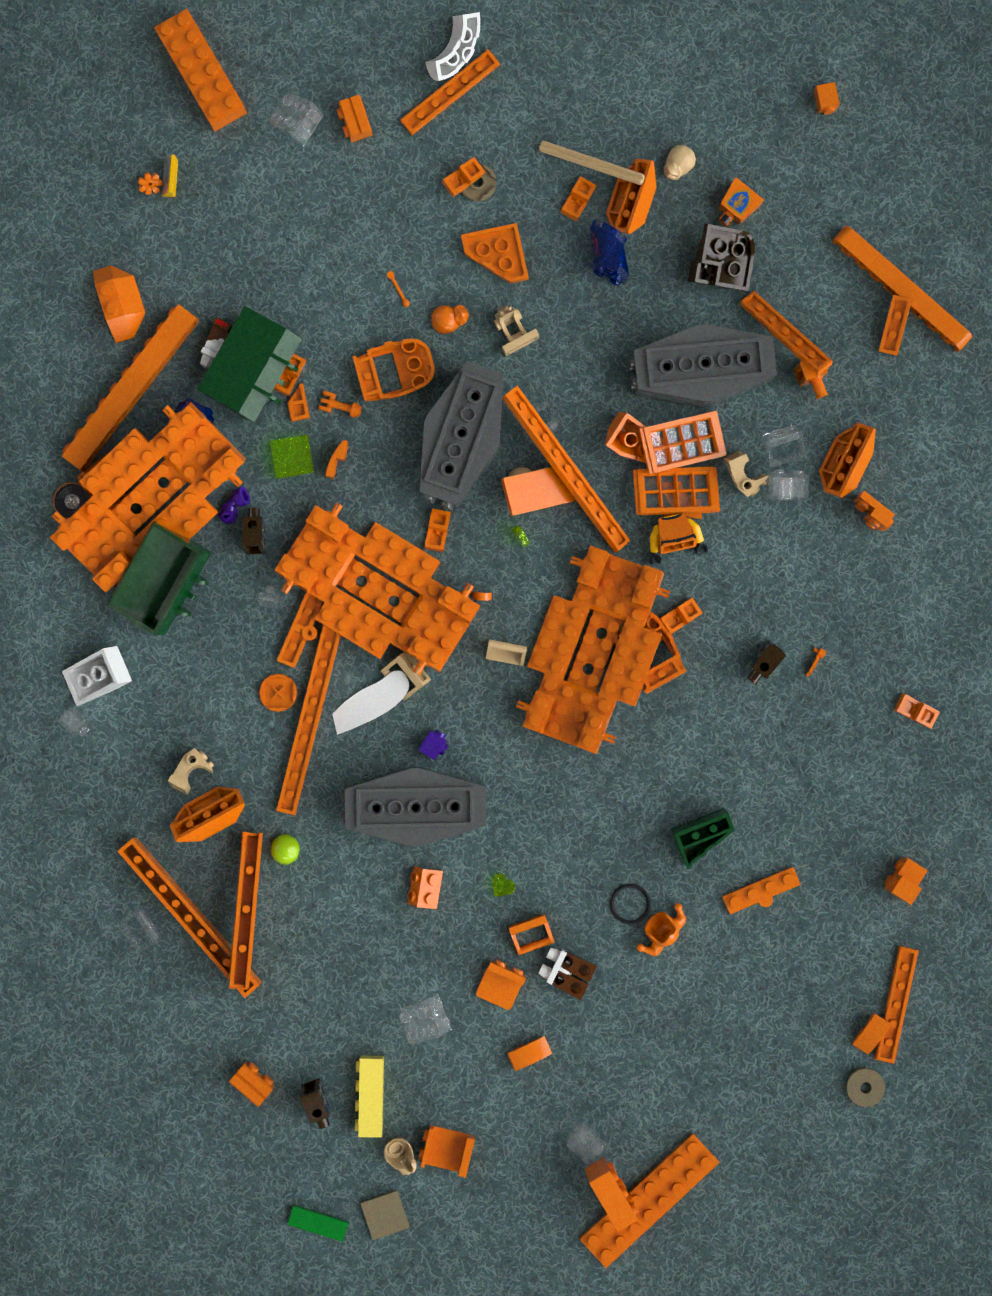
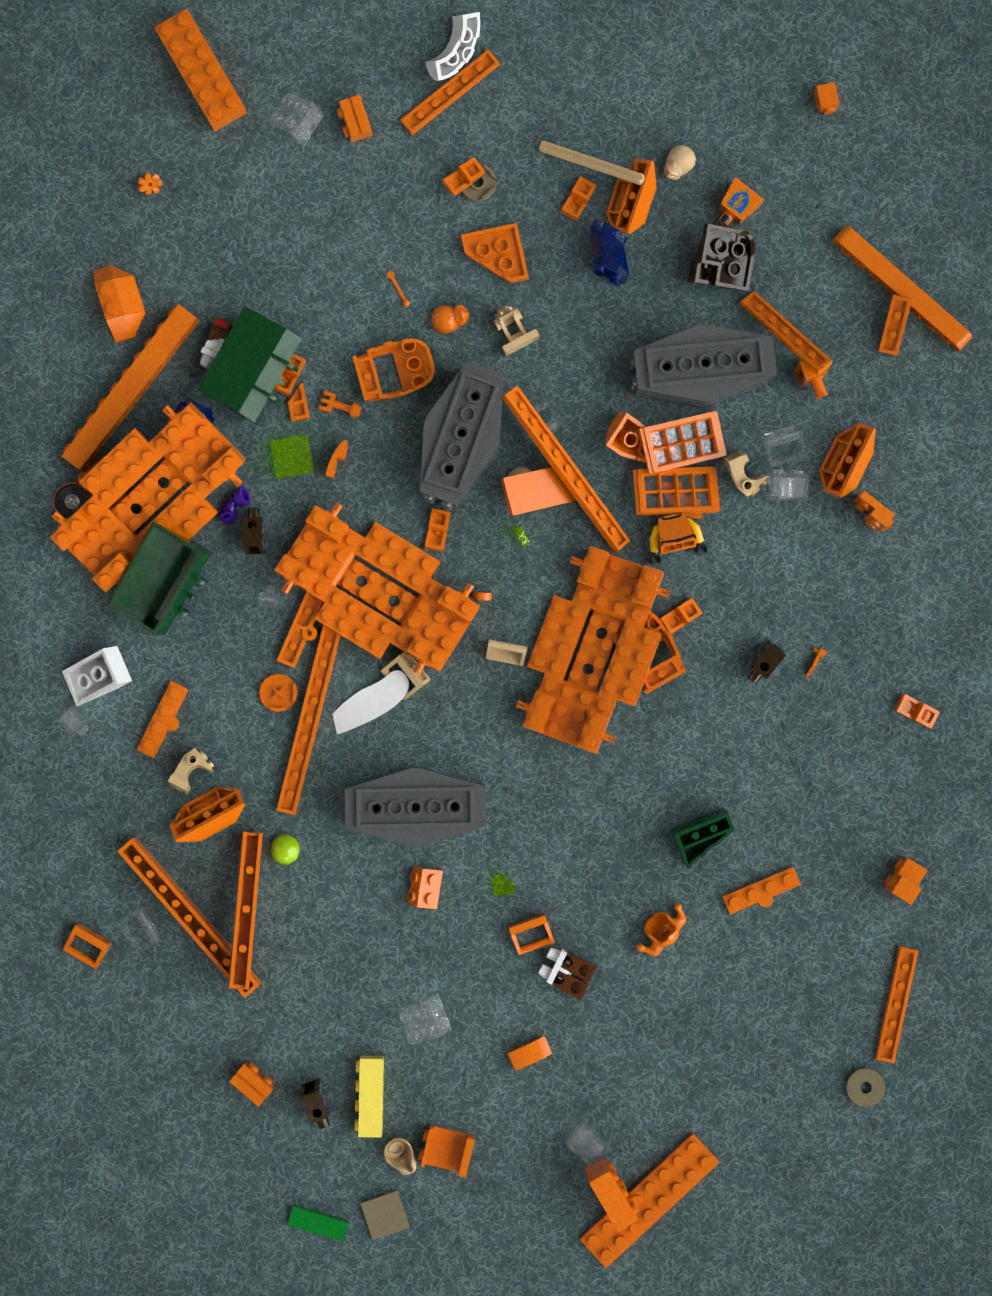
yellow slope [161,155,178,197] -> none
dark purple brick [419,729,448,760] -> none
orange bracket [476,959,526,1010] -> none
black tyre [610,884,651,924] -> none
orange slope [852,1012,891,1055] -> none
none -> orange tile [63,924,112,970]
none -> orange hinge [136,681,189,758]

